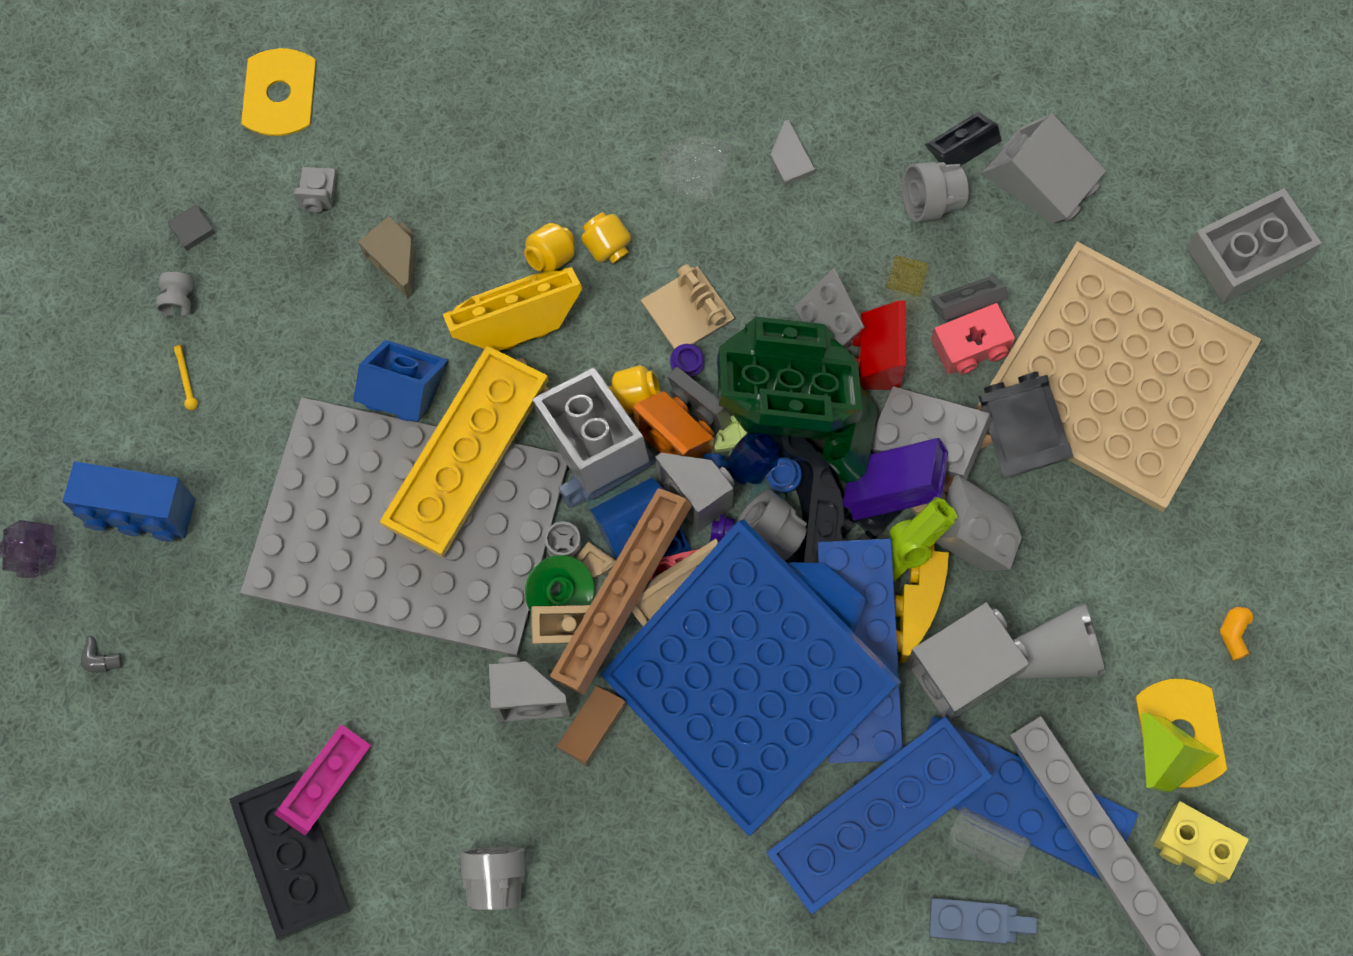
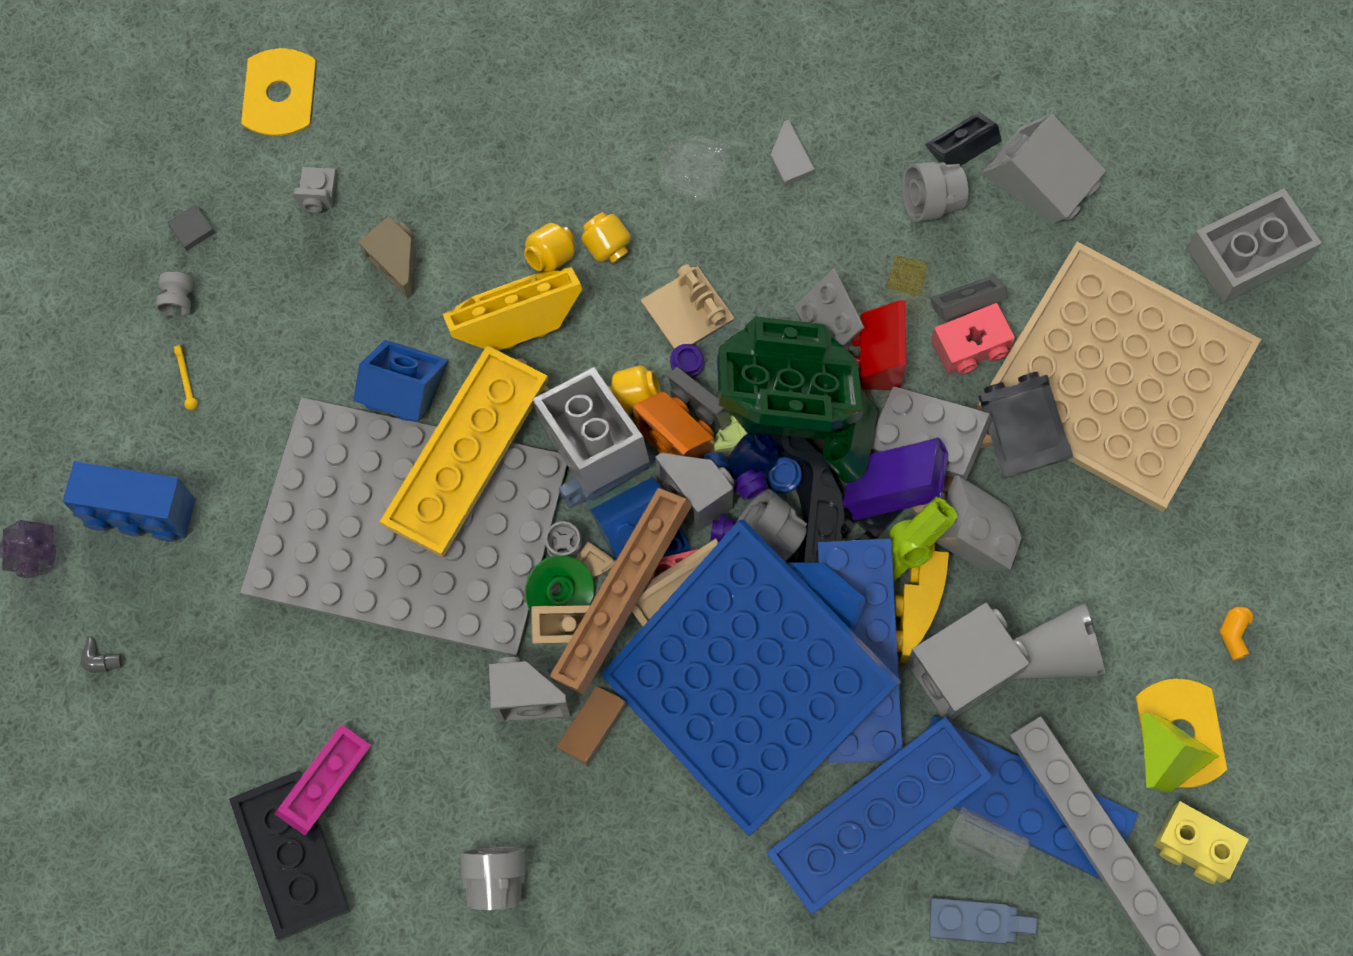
none -> dark purple plate [733,469,768,501]

